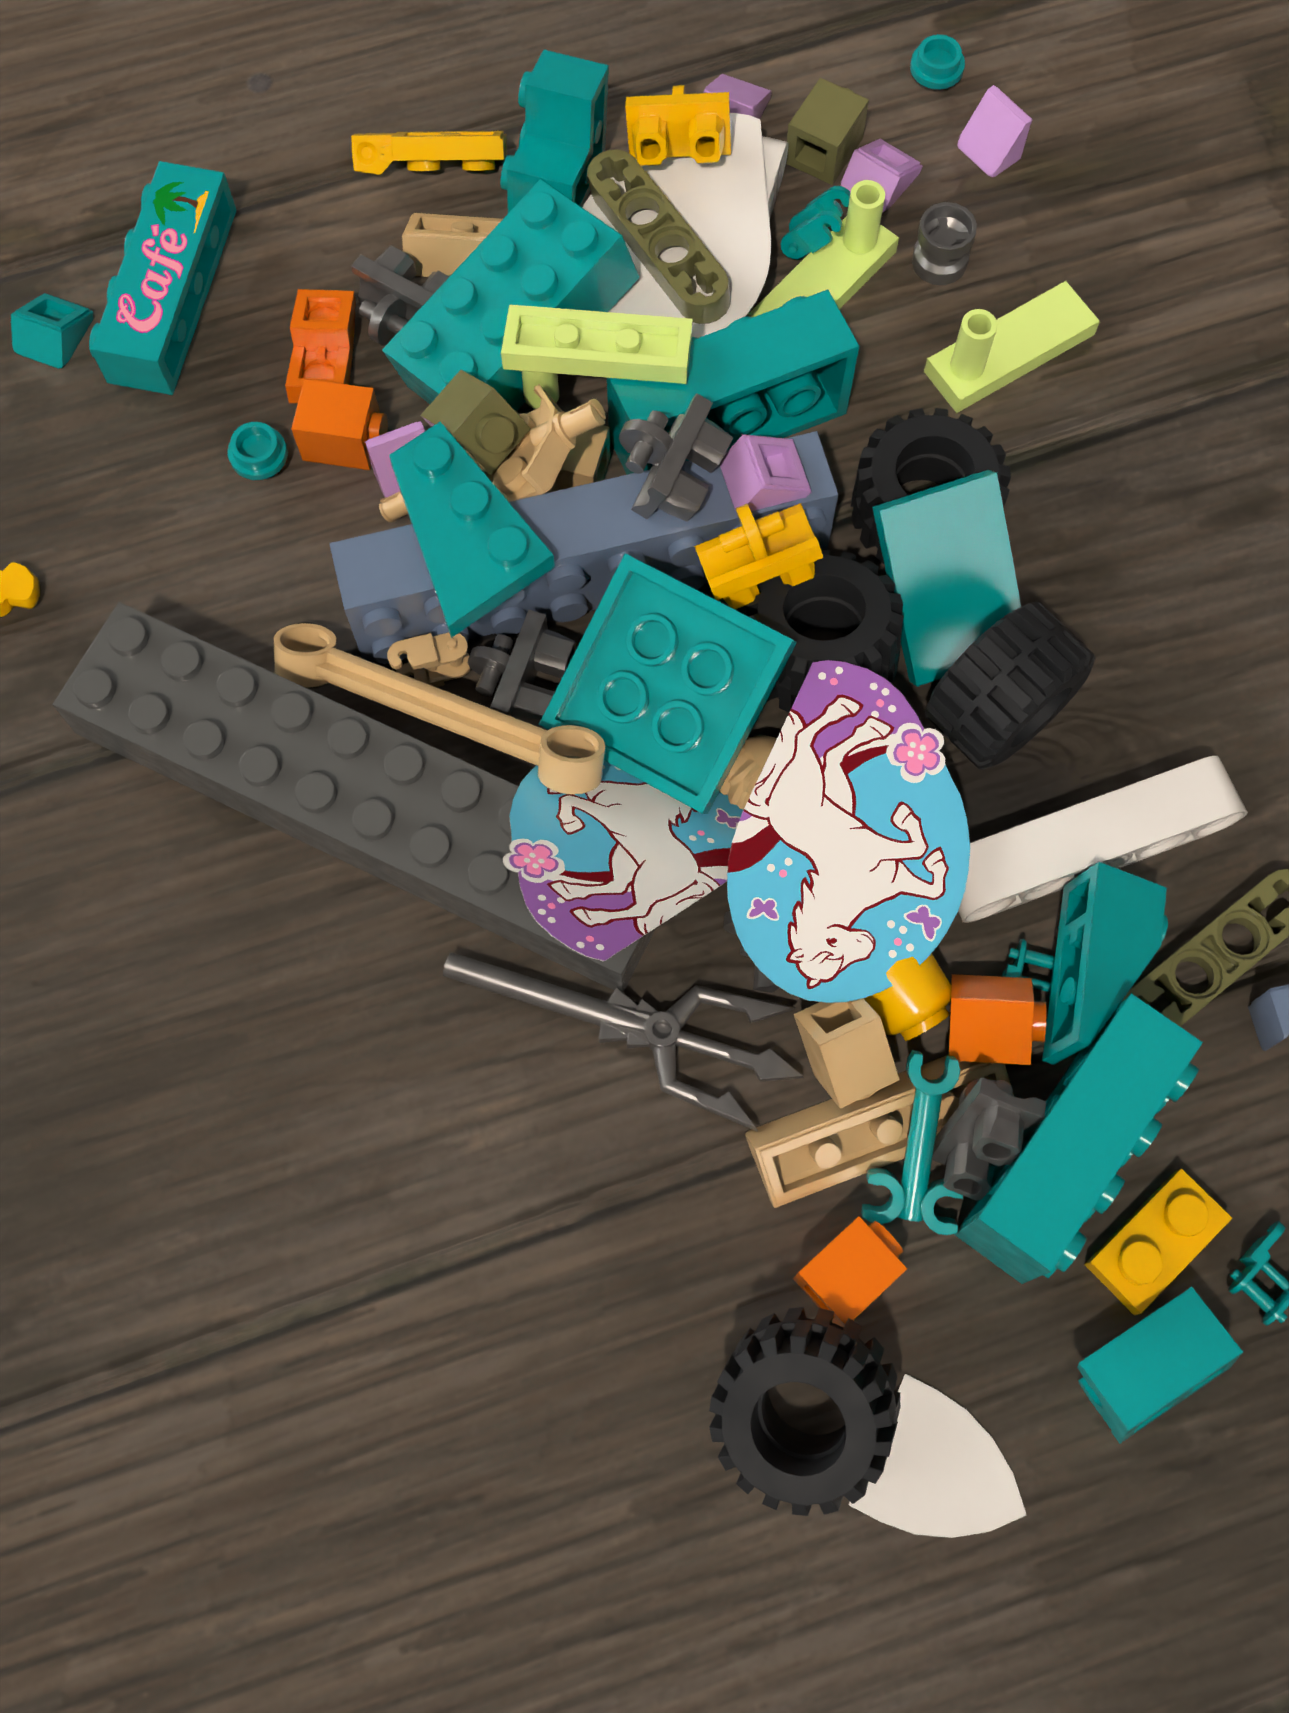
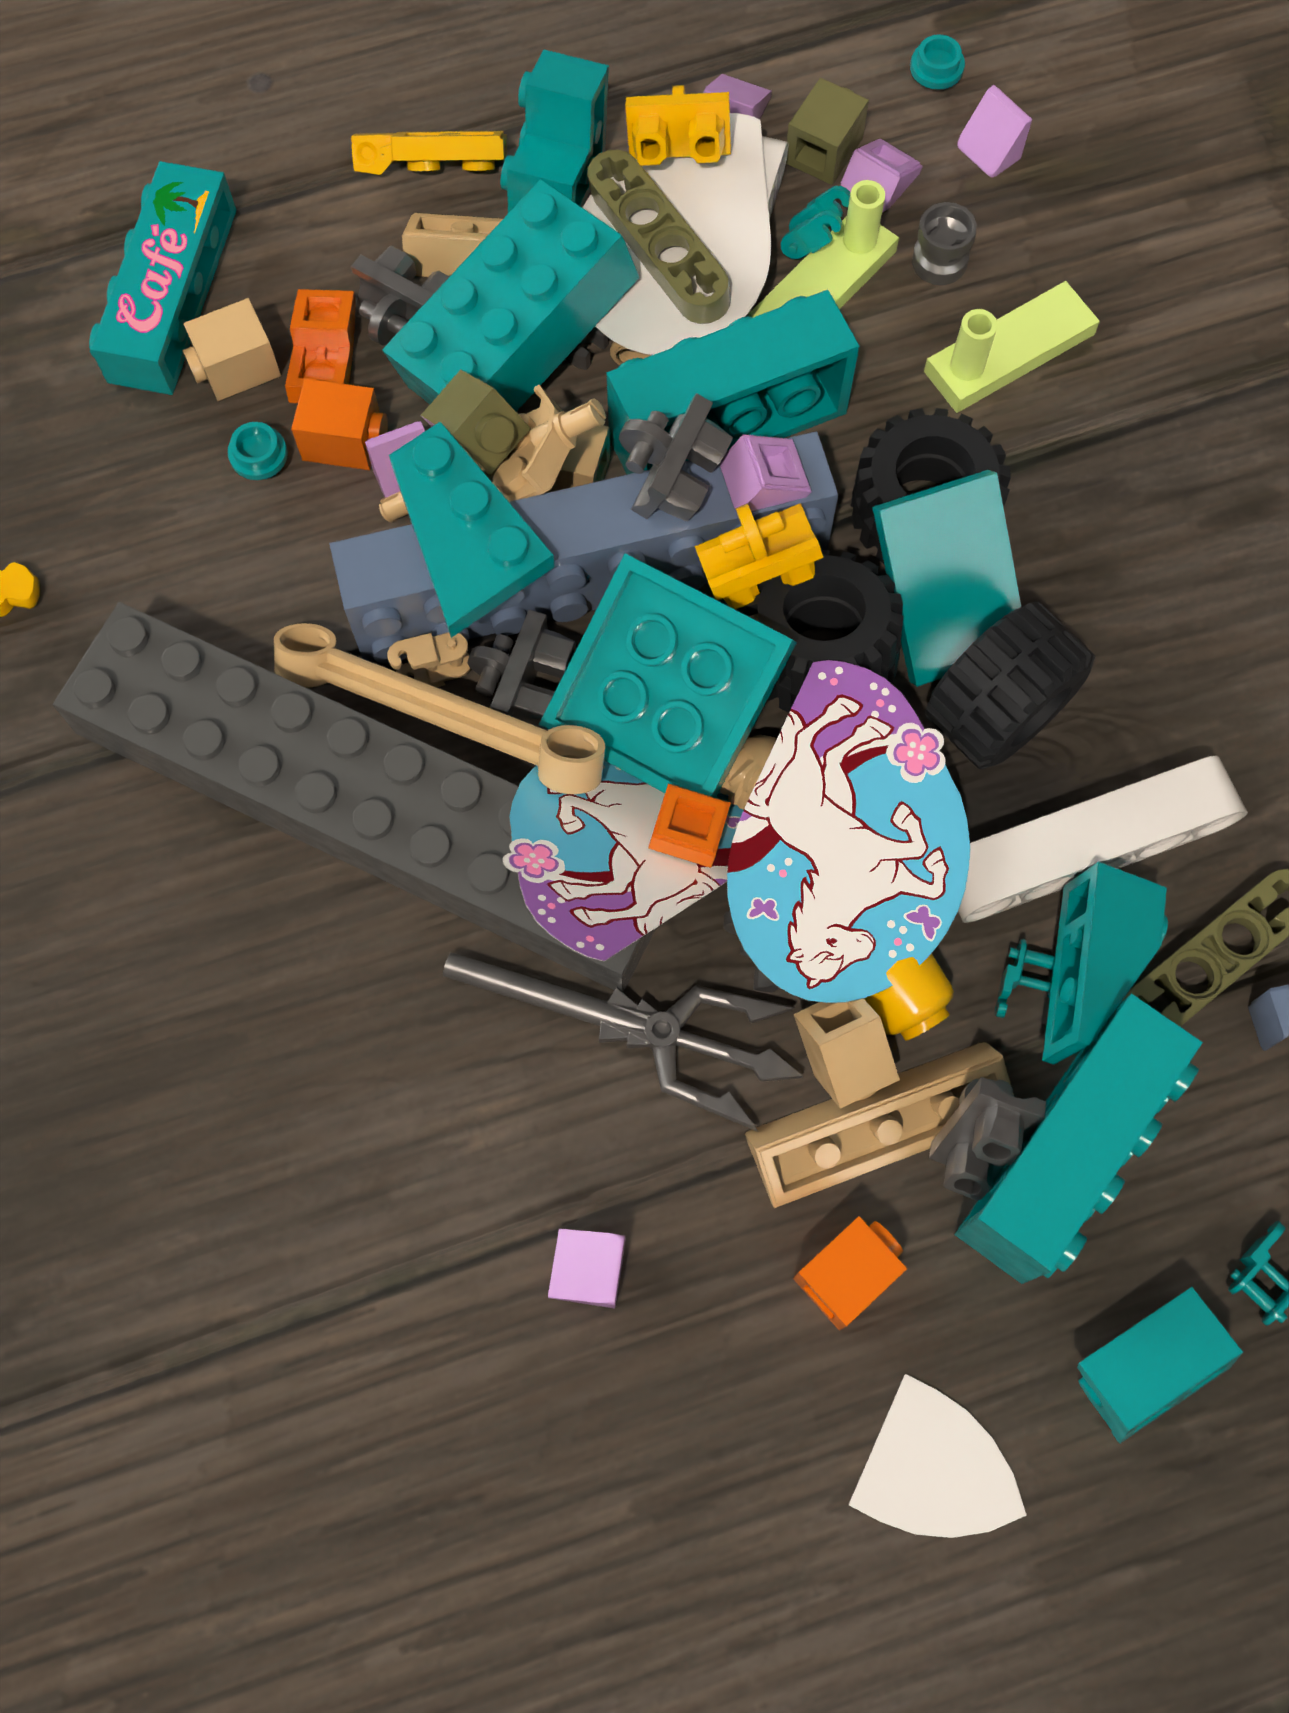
teal slope [11,293,94,368] -> none
yellowish green piece [501,305,693,409] -> none
black tyre [709,1307,901,1516] -> none
teal bar [861,1050,963,1235] -> none
orange brick [949,974,1046,1065] -> none
yellow plate [1084,1168,1232,1315] -> none
none -> tan brick [182,298,281,401]
none -> lavender slope [548,1229,626,1309]
none -> orange tile [648,783,731,868]

